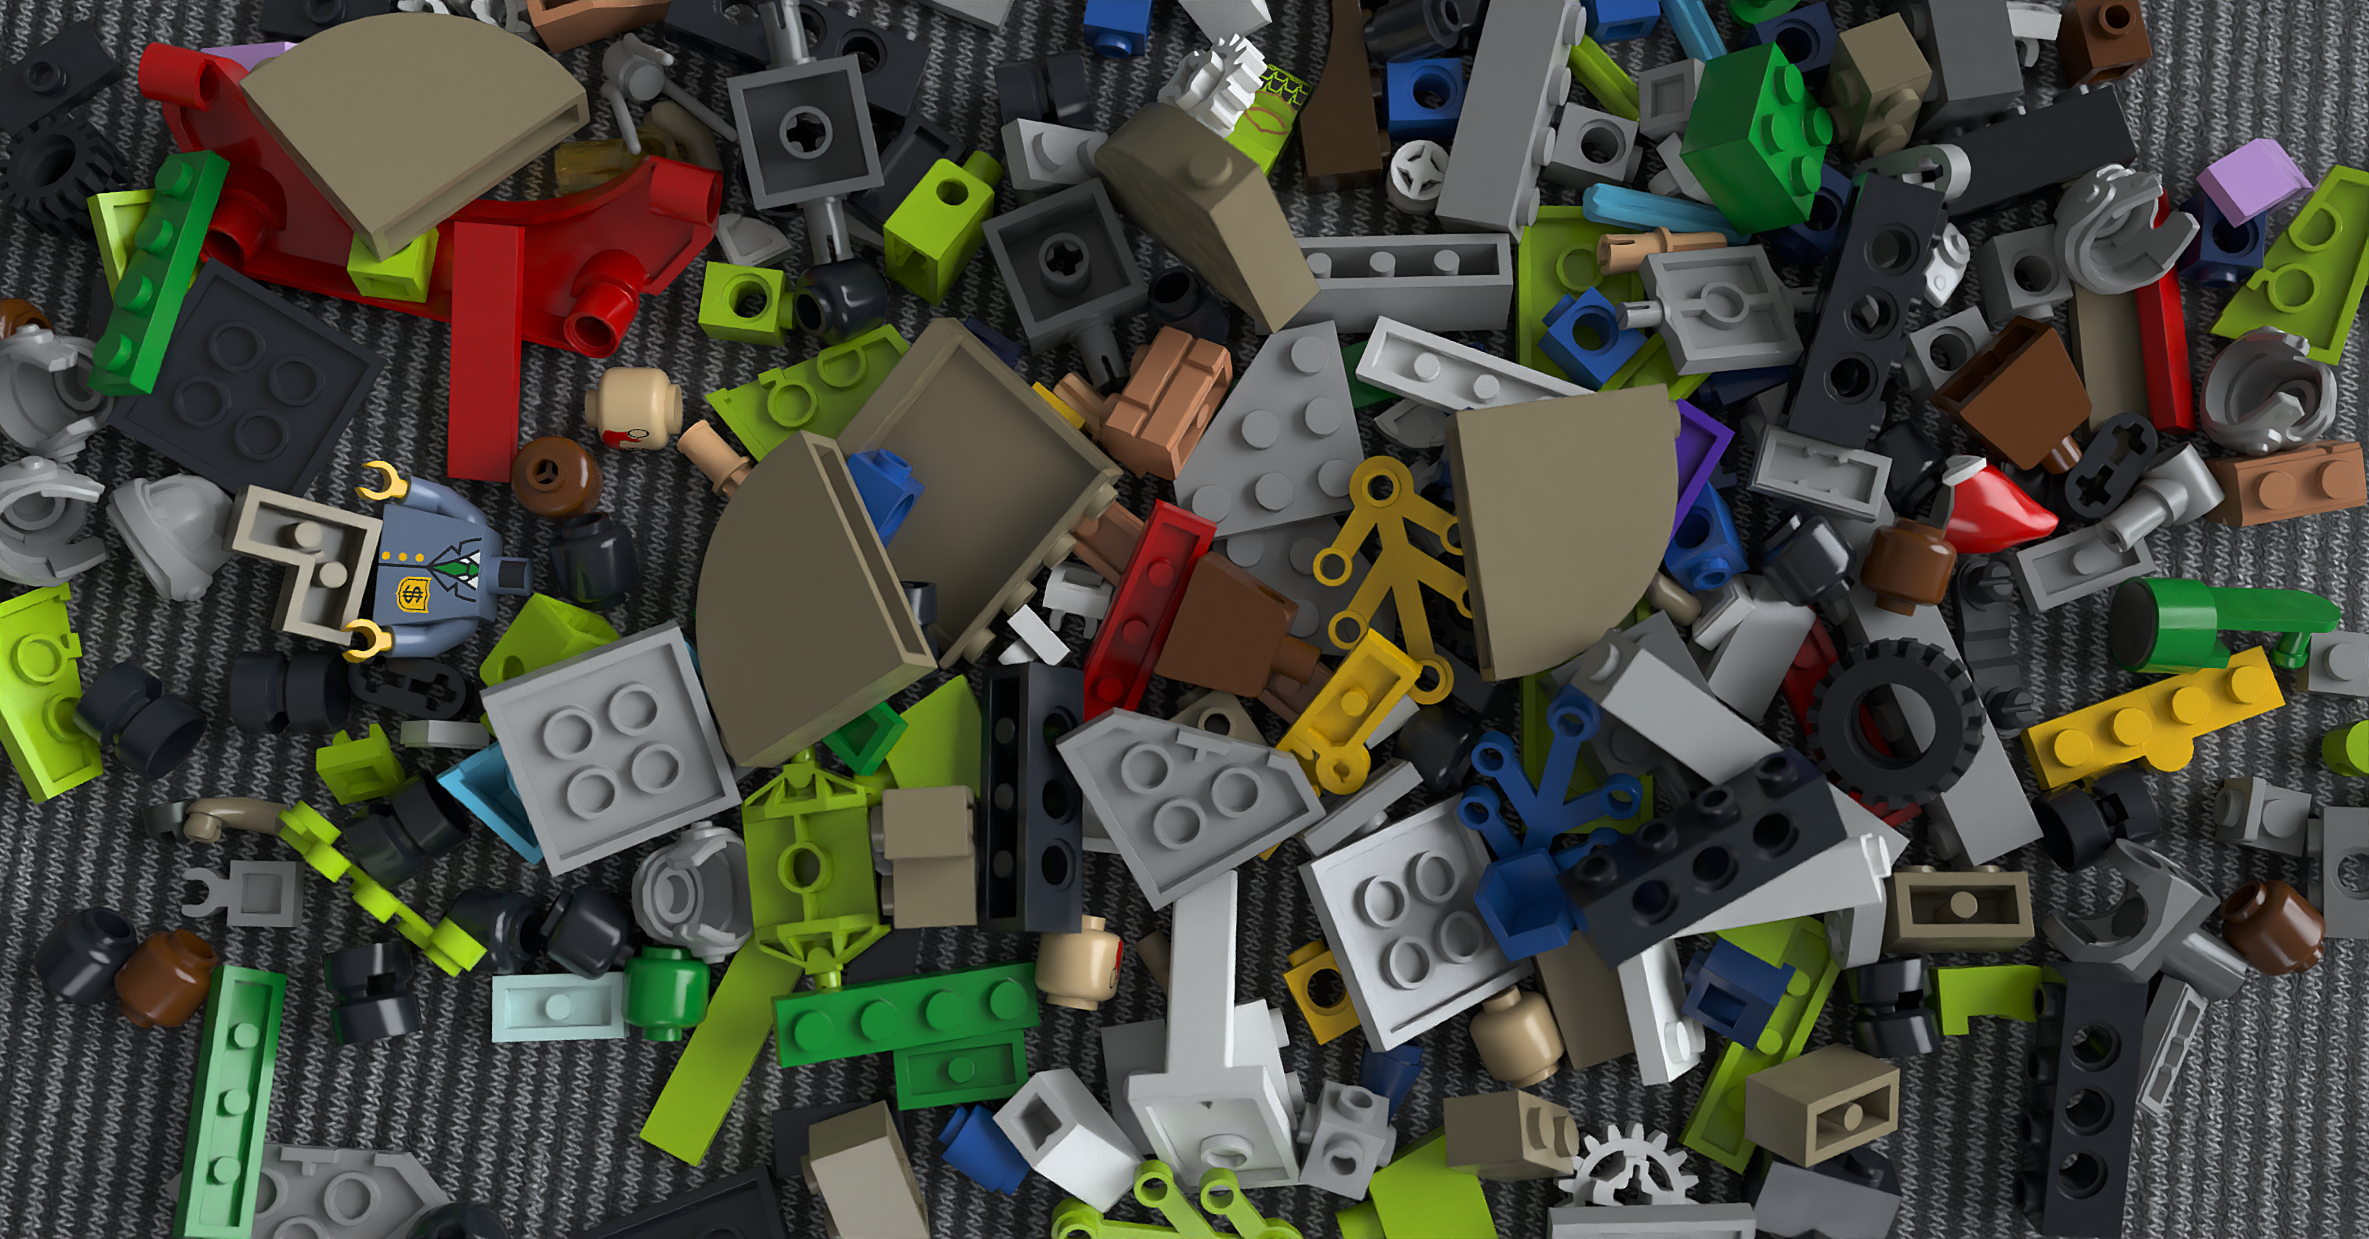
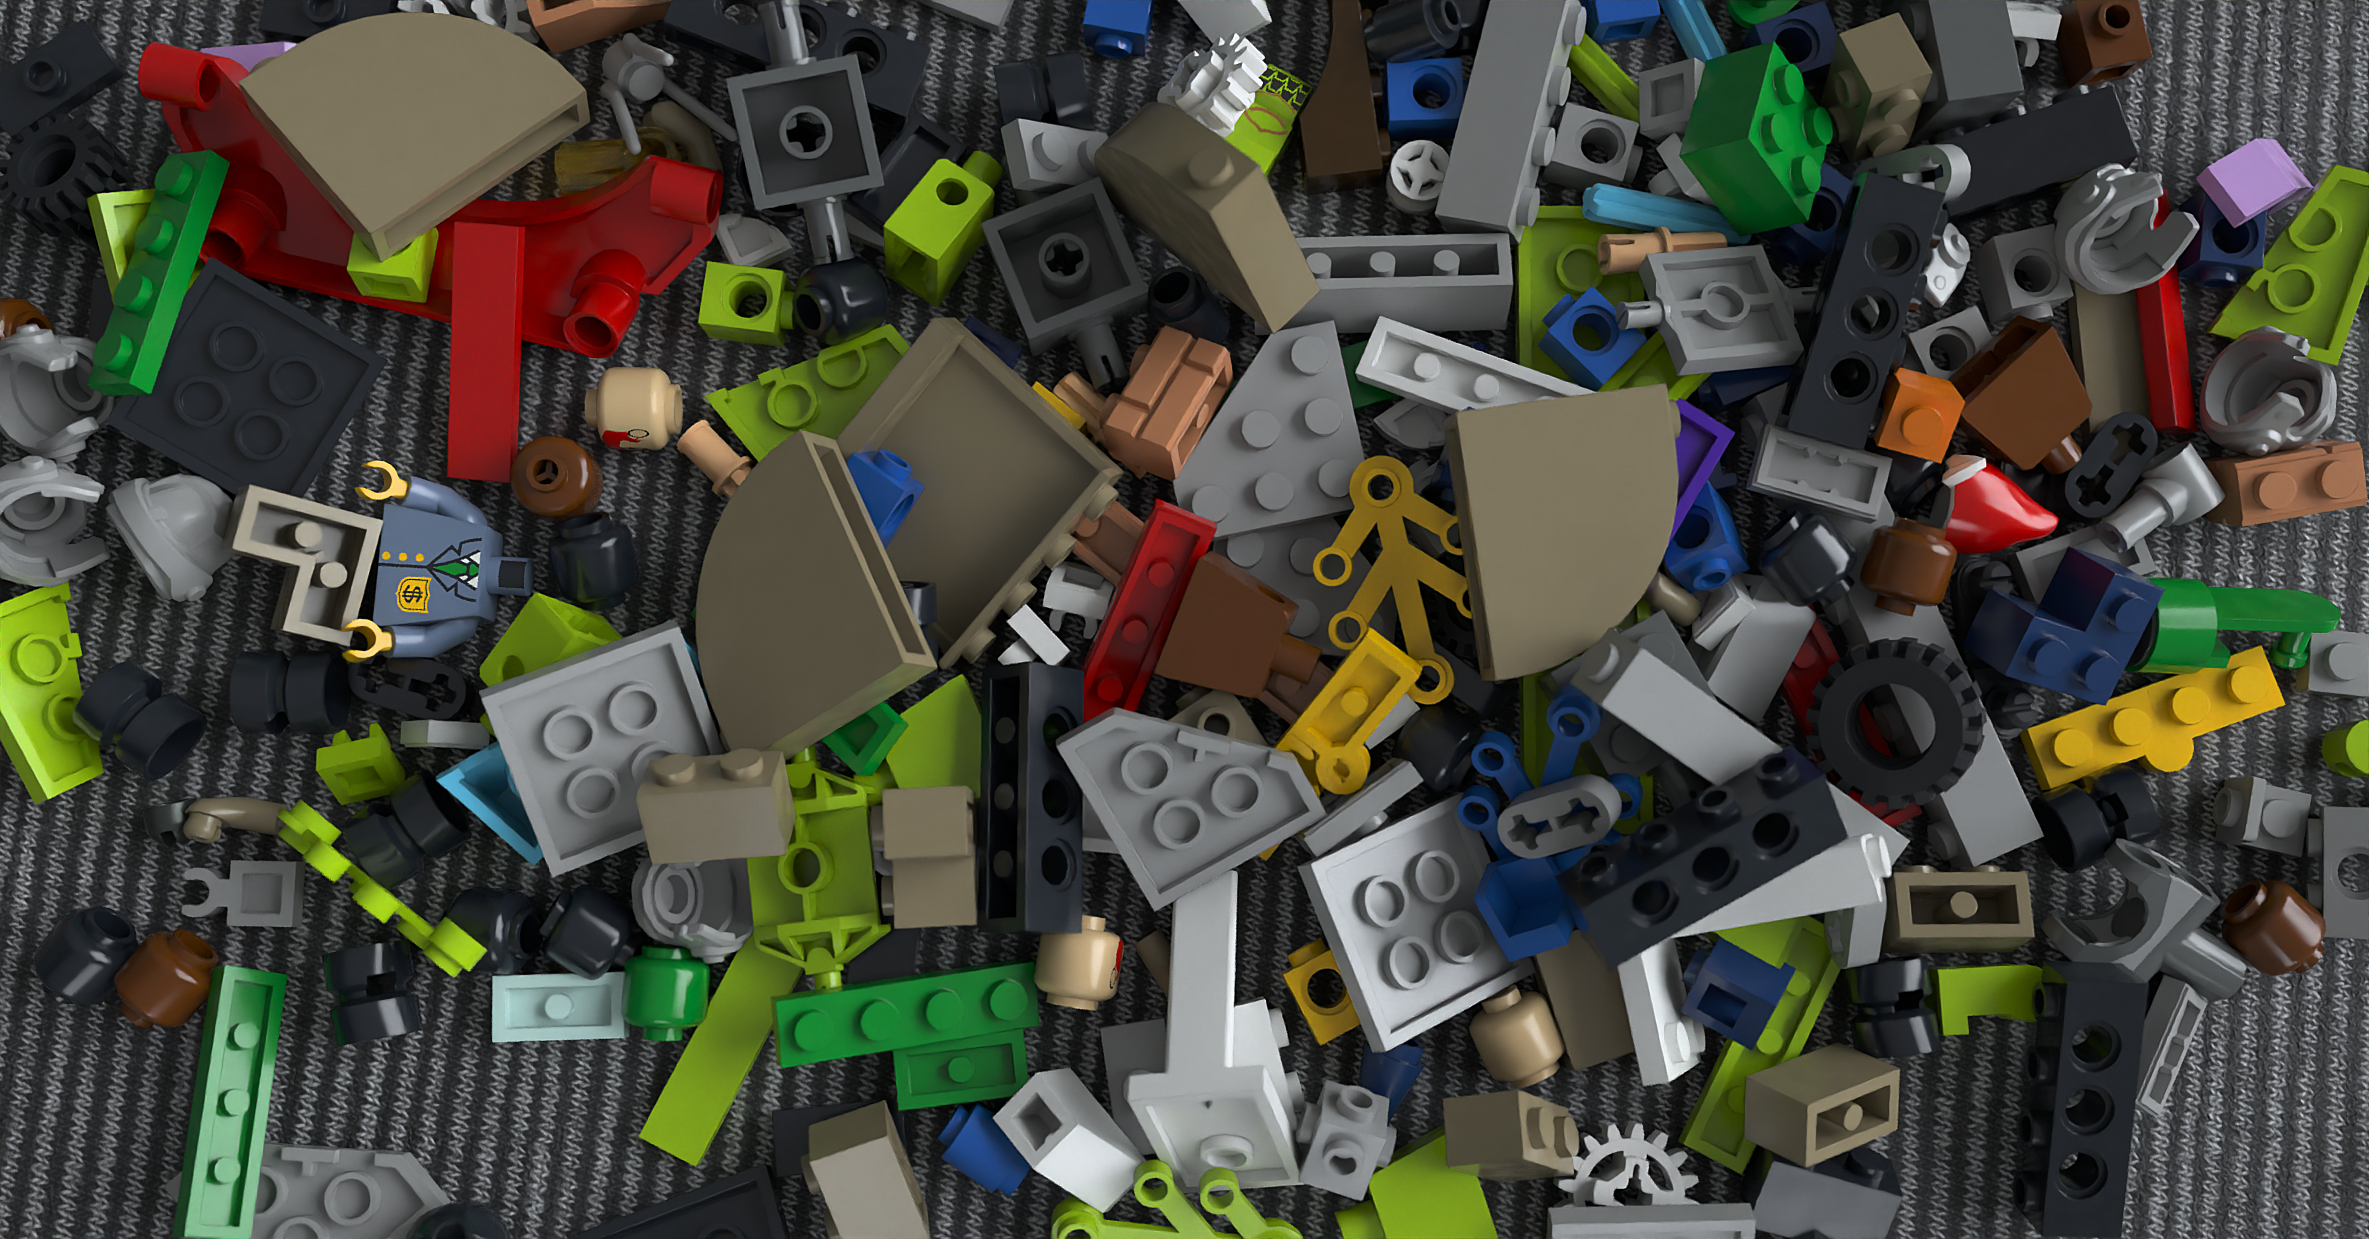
none -> dark tan brick [636,748,796,865]
none -> light grey beam [1497,774,1622,859]
none -> orange brick [1873,367,1965,463]
none -> dark blue brick [1961,546,2165,706]

